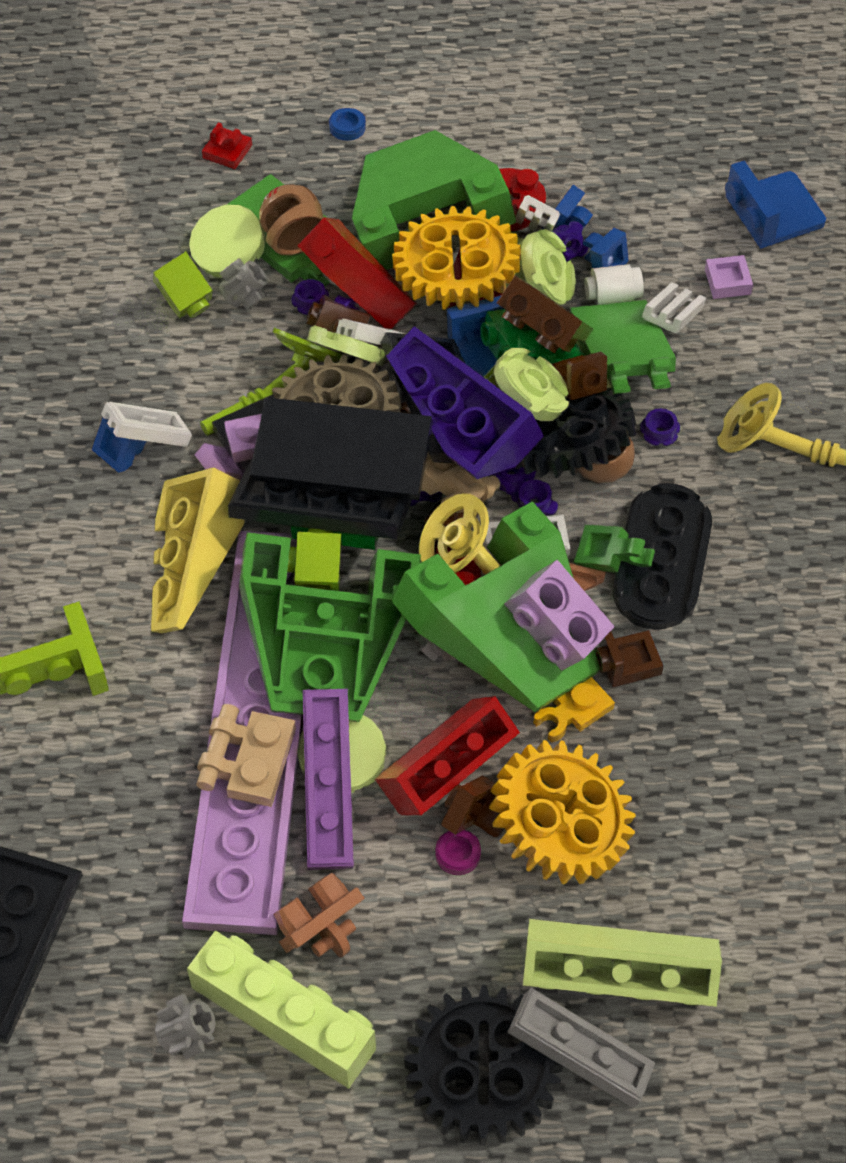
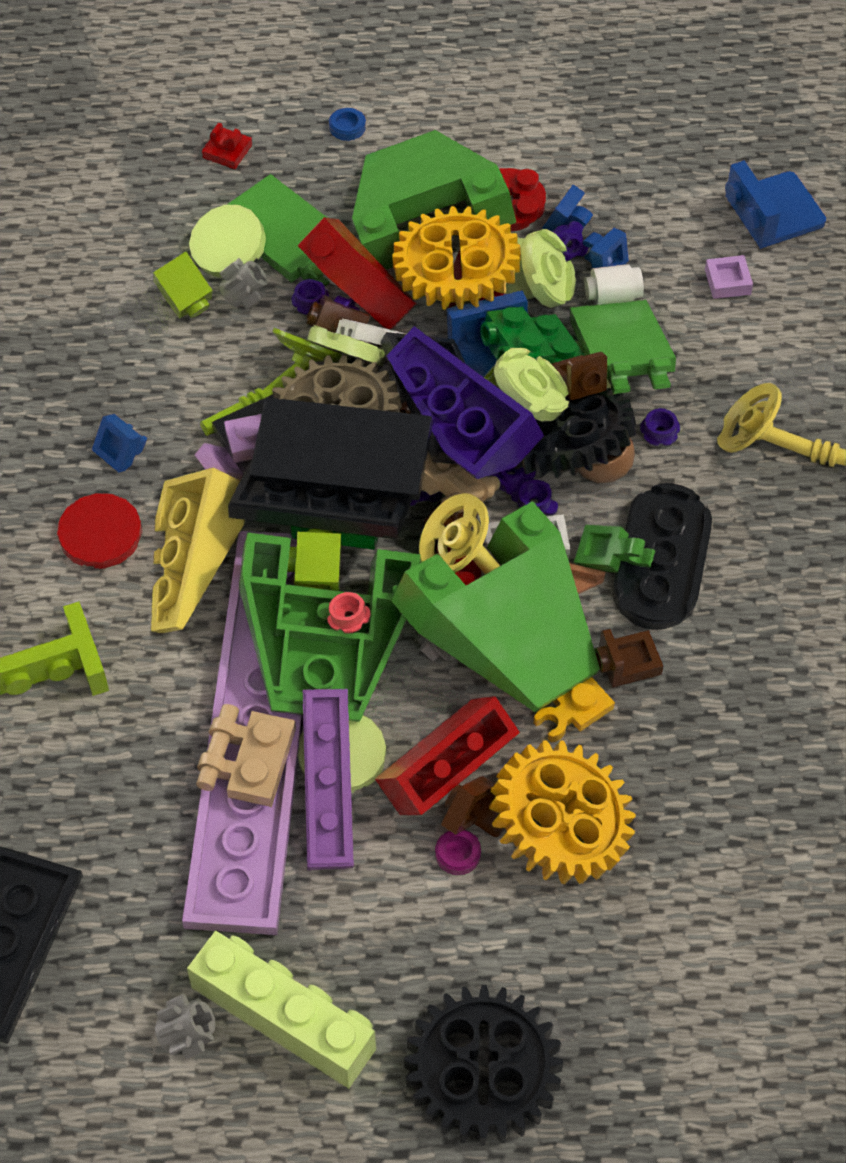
white tile [101,402,192,447] -> none
medium nougat helmet [259,184,324,255] -> none
nougat hips [274,872,365,957] -> none
reddish brown plate [496,276,593,353] -> none
lavender brick [504,560,615,671] -> none
light grey tile [508,988,655,1108] -> none
white tile [515,195,560,232] -> none
yellowish green brick [523,919,722,1007] -> none
white tile [642,282,706,334] -> none
none -> red tile [57,493,142,569]
none -> coral plate [327,592,371,634]

